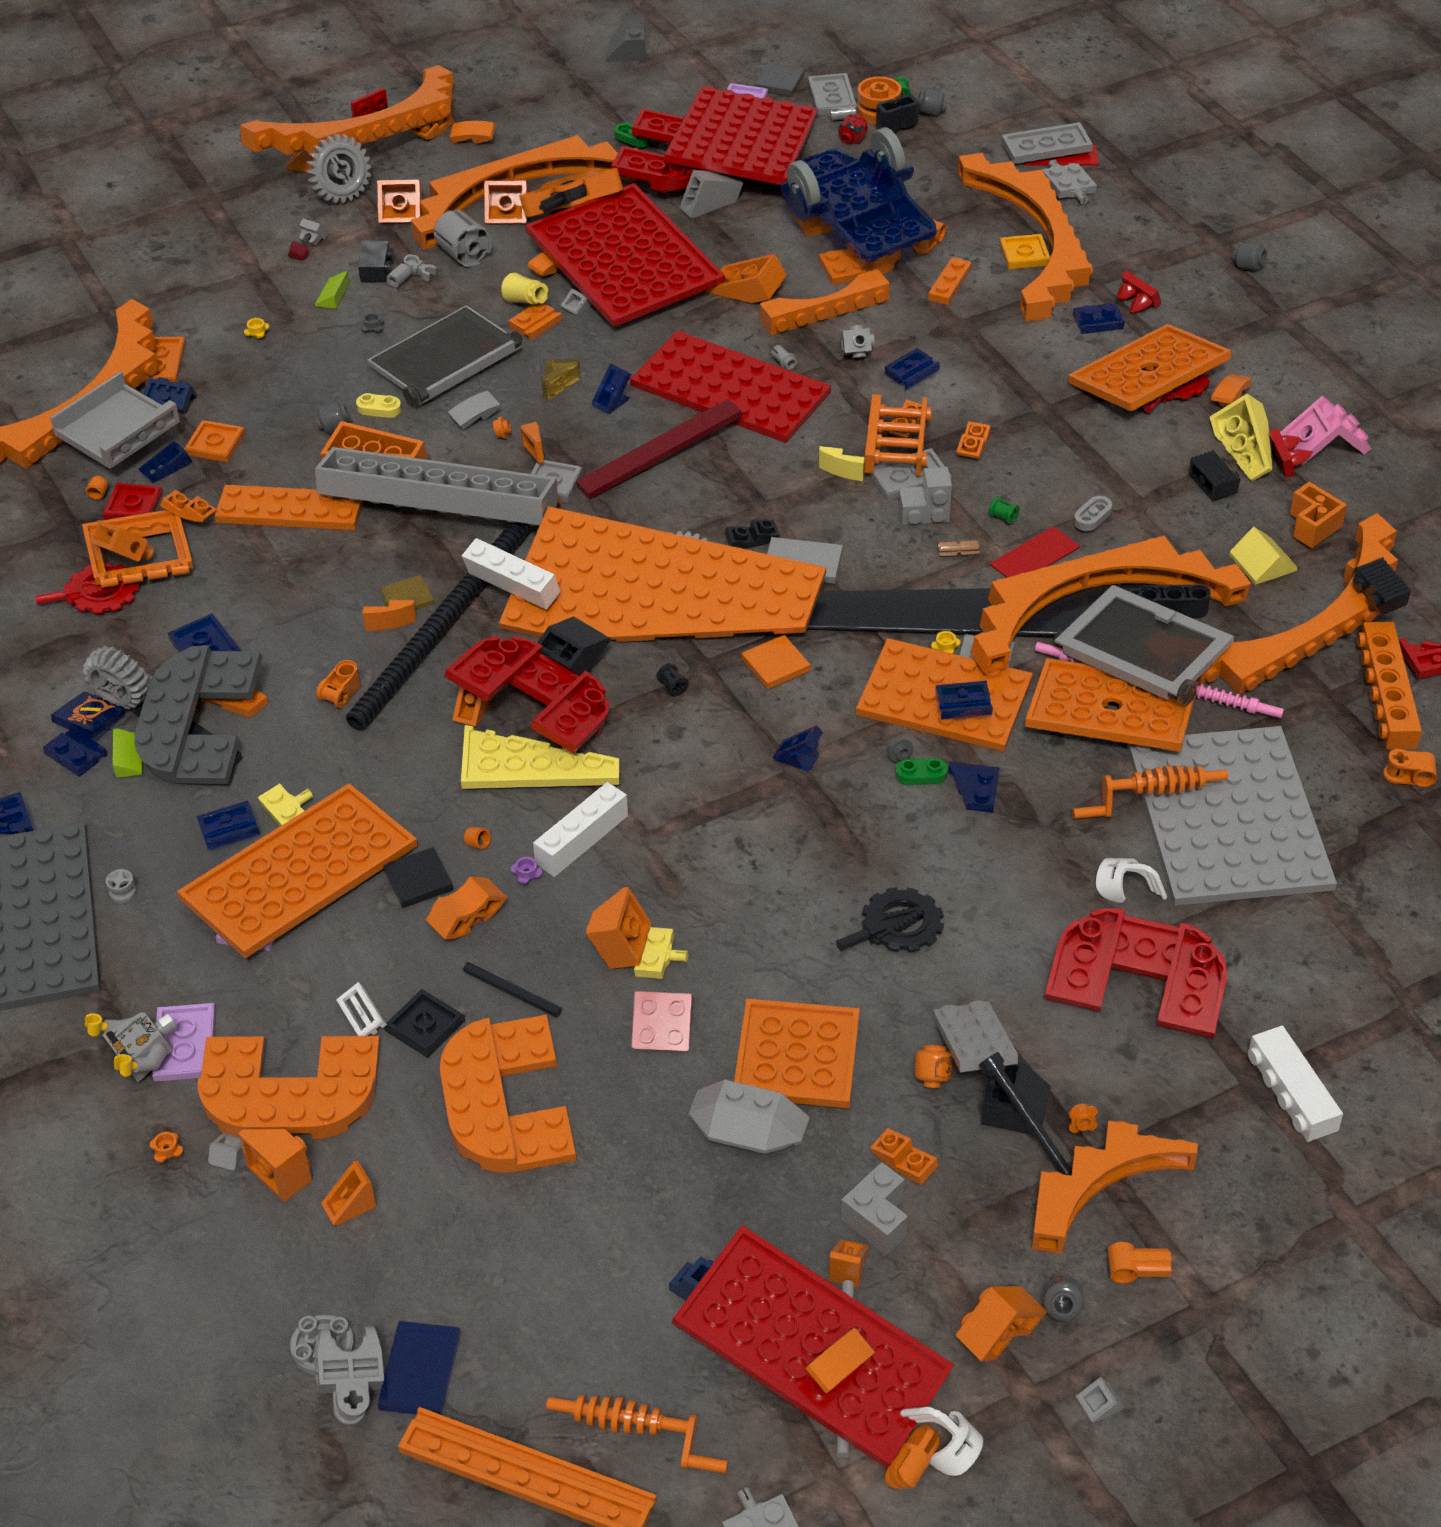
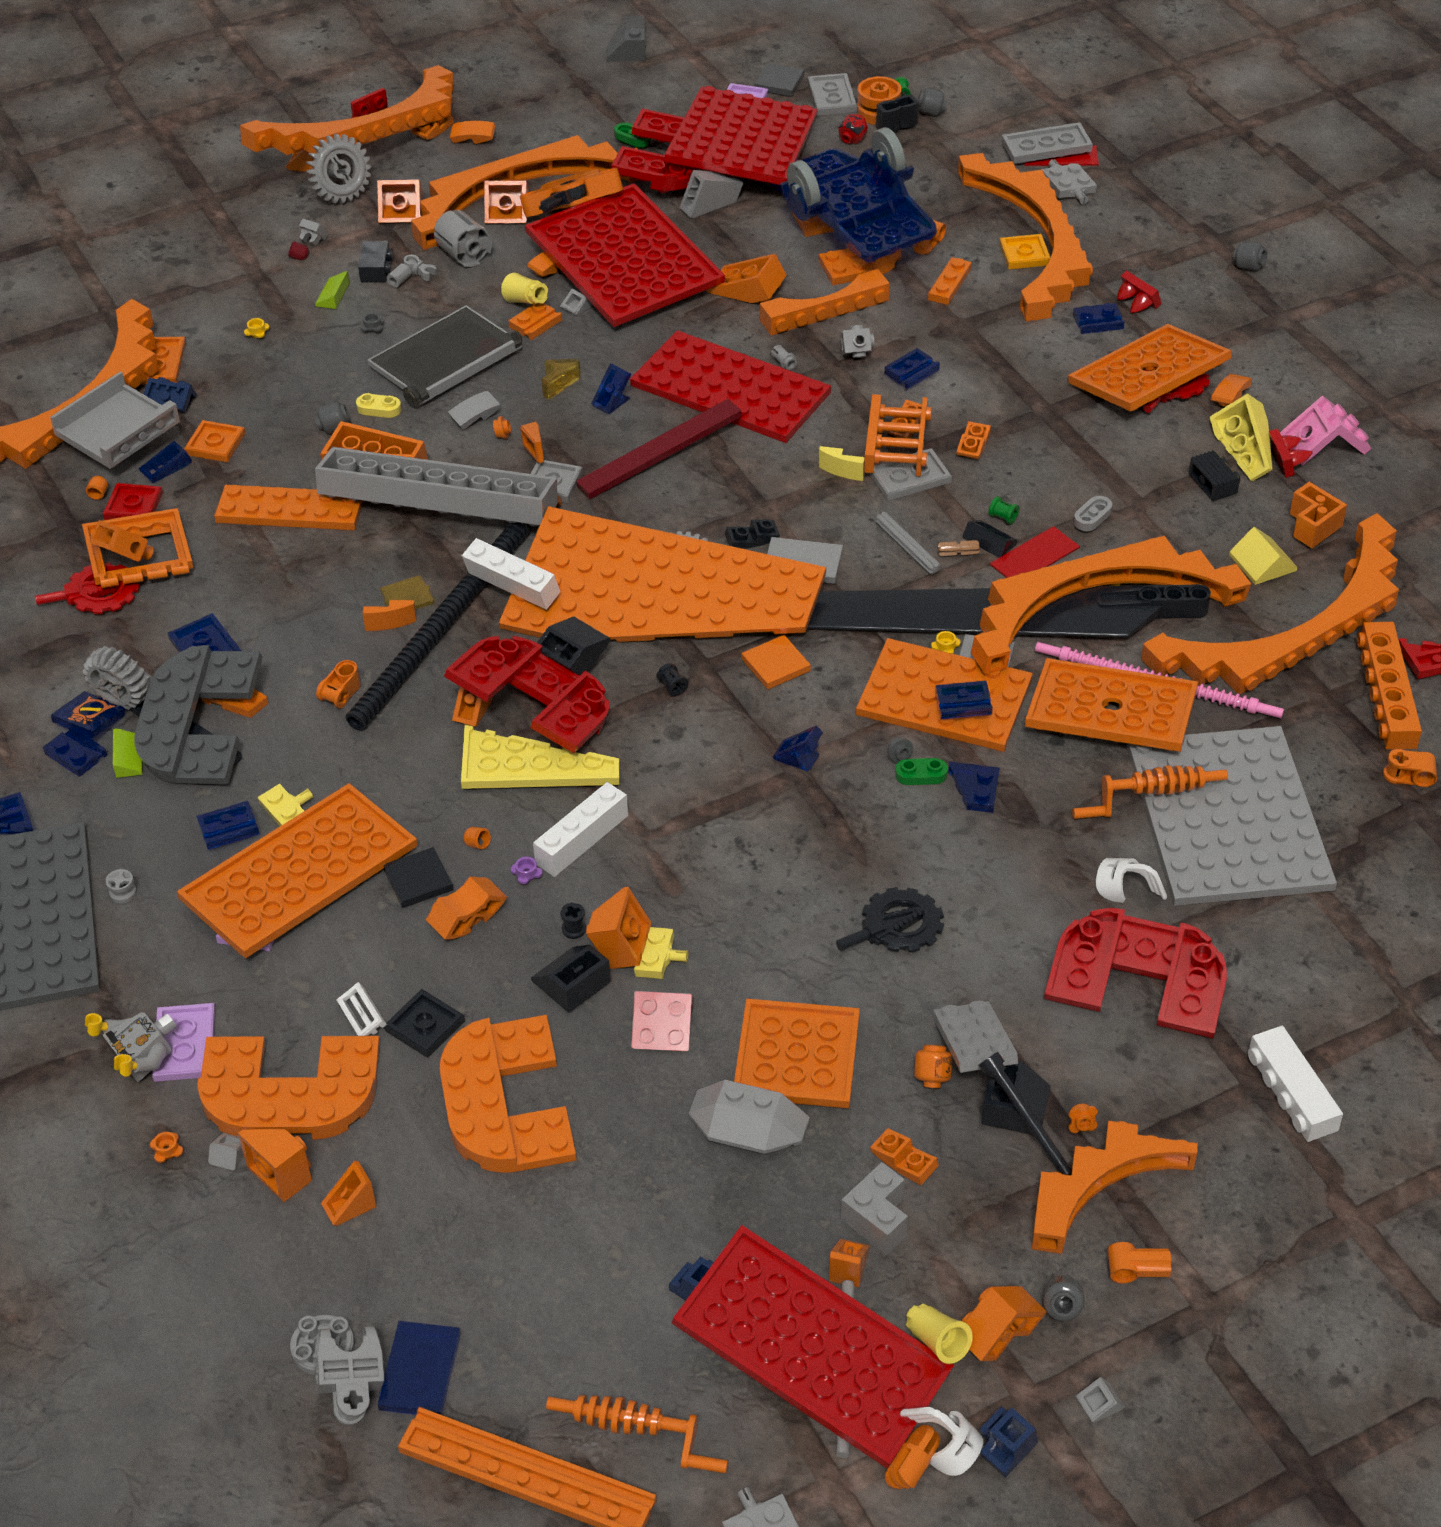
orange slope [160,489,217,522] -> none
black bar [463,962,562,1018] -> none
orange slope [805,1328,875,1394] -> none
light grey pin [831,104,856,121] -> none
light grey brick [899,467,952,525] -> none
door [1054,585,1234,706] -> none
black brick [1353,557,1411,616] -> none
none -> black slope [531,945,611,1013]
none -> black bush [560,902,586,939]
none -> light grey axle [876,512,940,574]
none -> light yellow plant [906,1304,973,1364]
none -> black slope [963,520,1018,558]
none -> dark blue brick [979,1406,1038,1478]

